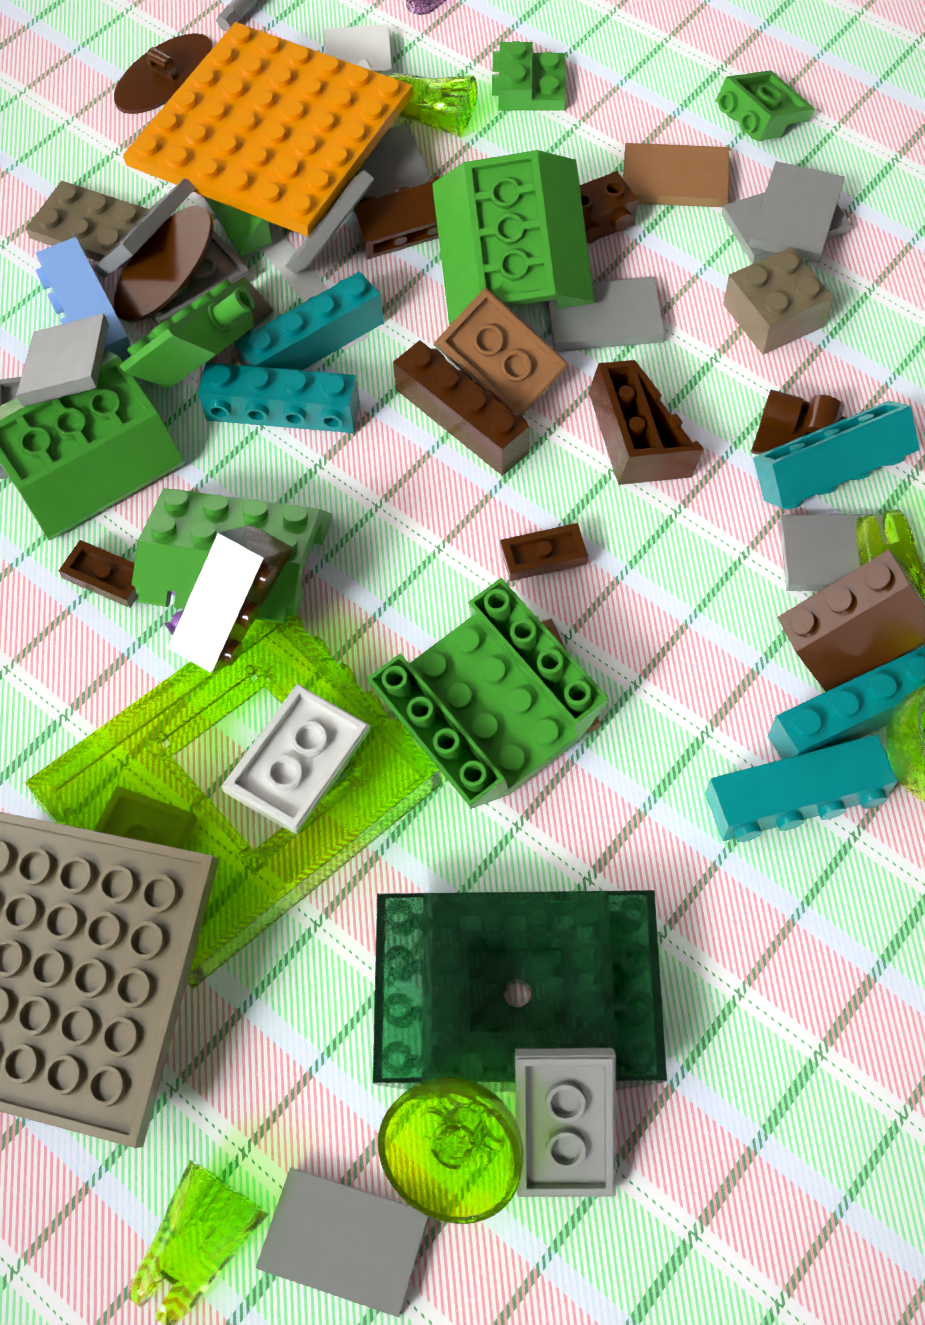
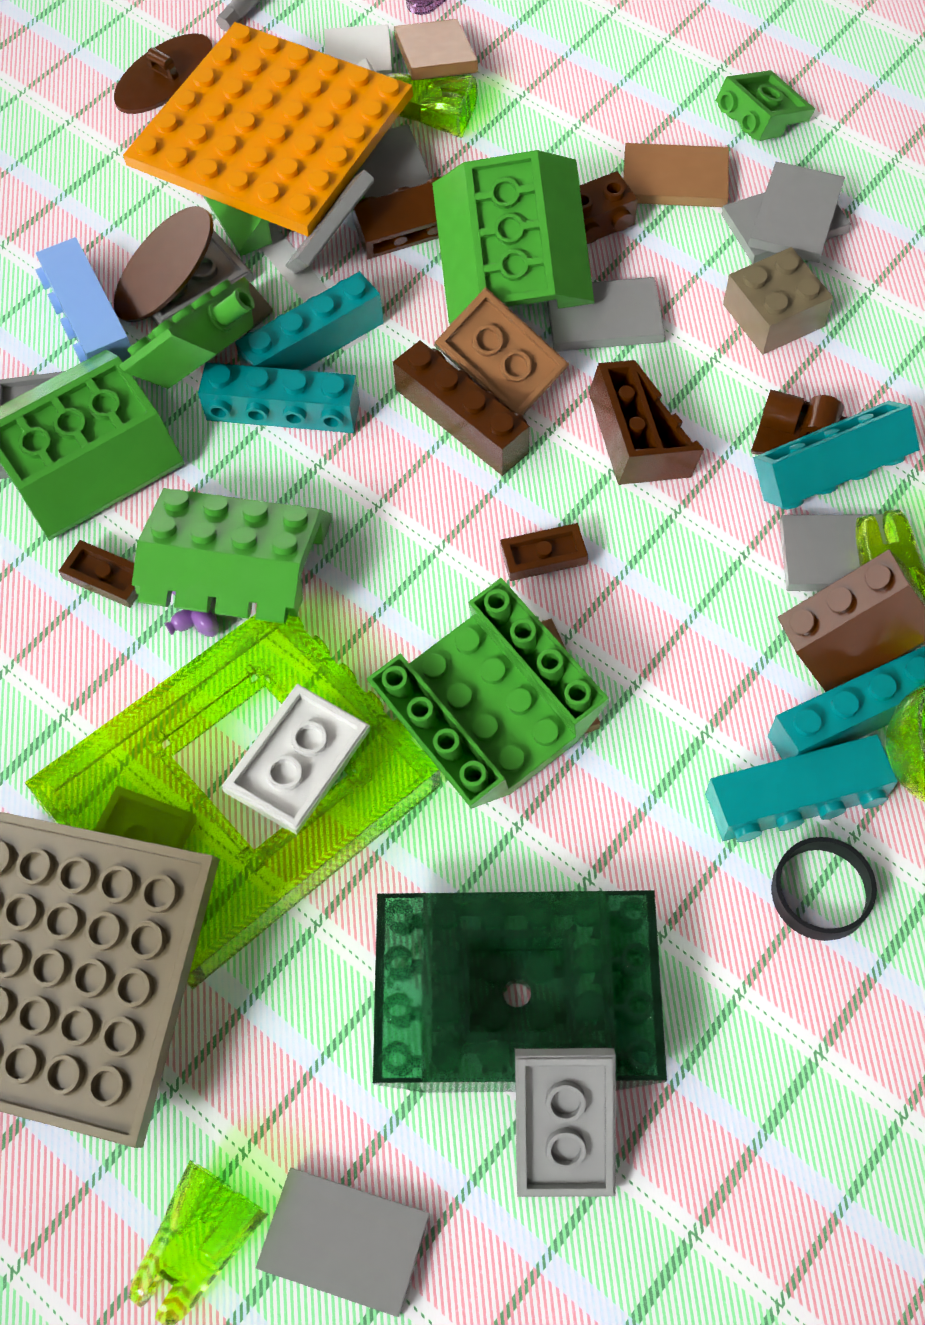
tile [16,313,109,406] -> none
dark tan plate [25,180,149,269] -> none
light grey tile [95,179,196,278] -> none
wedge [168,525,294,673] -> none
clear neon green piece [378,1077,524,1224] -> none
bright green plate [492,41,565,111] -> none
none -> tile [394,18,478,81]
none -> black tyre [771,837,877,941]

